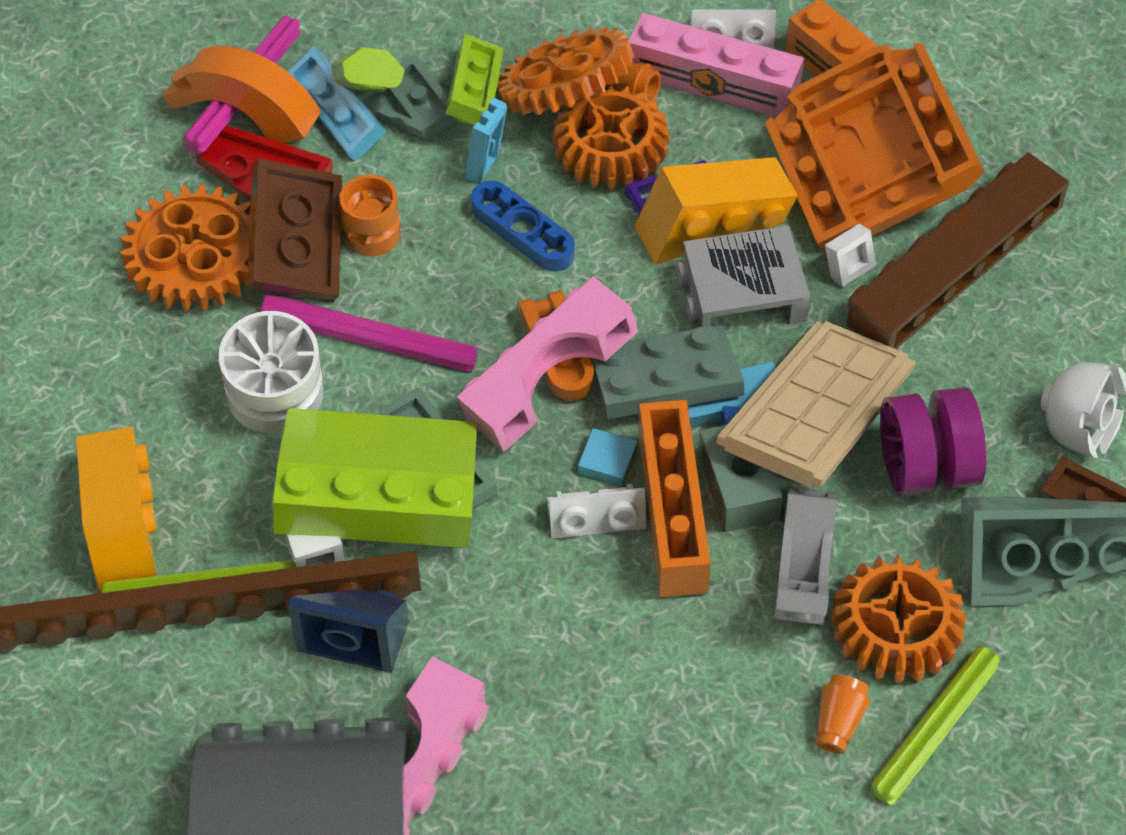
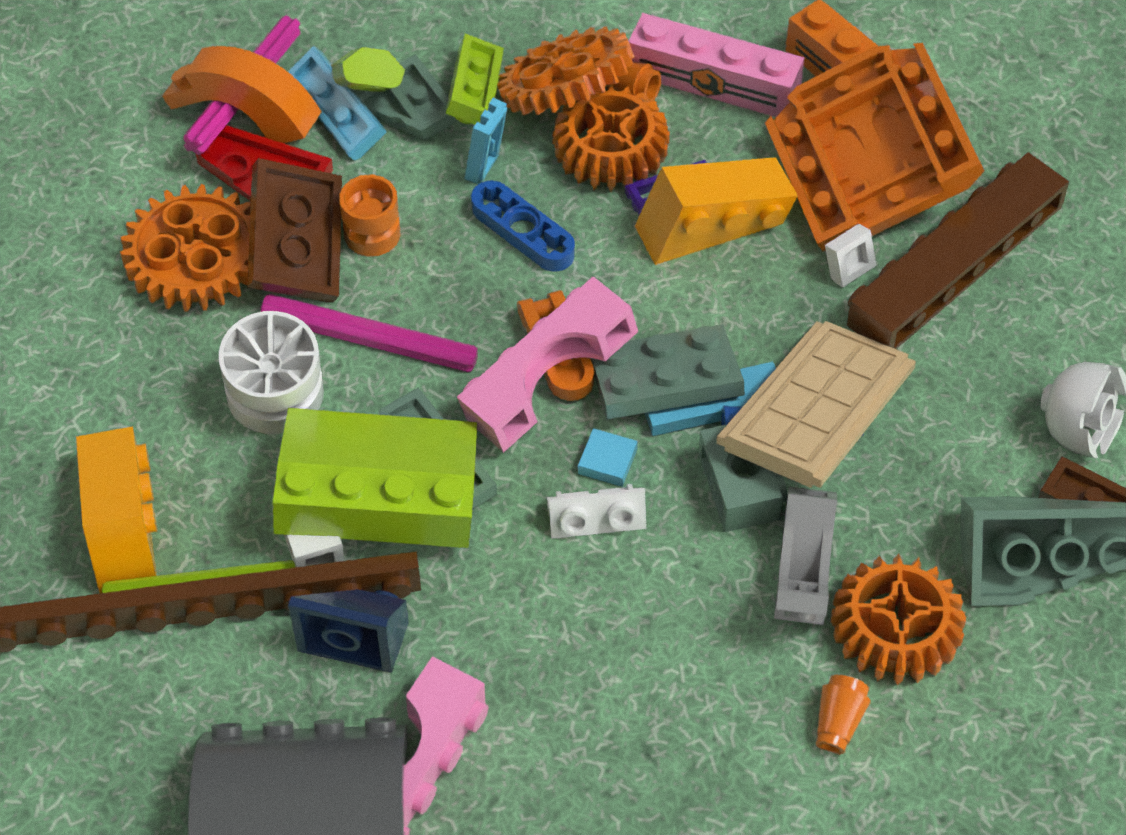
orange brick [638,400,710,597] -> none
light grey panel [676,226,810,328] -> none
white hinge [690,10,776,49] -> none
lime axle [871,646,1000,805] -> none
magenta wheel [880,386,986,497] -> none

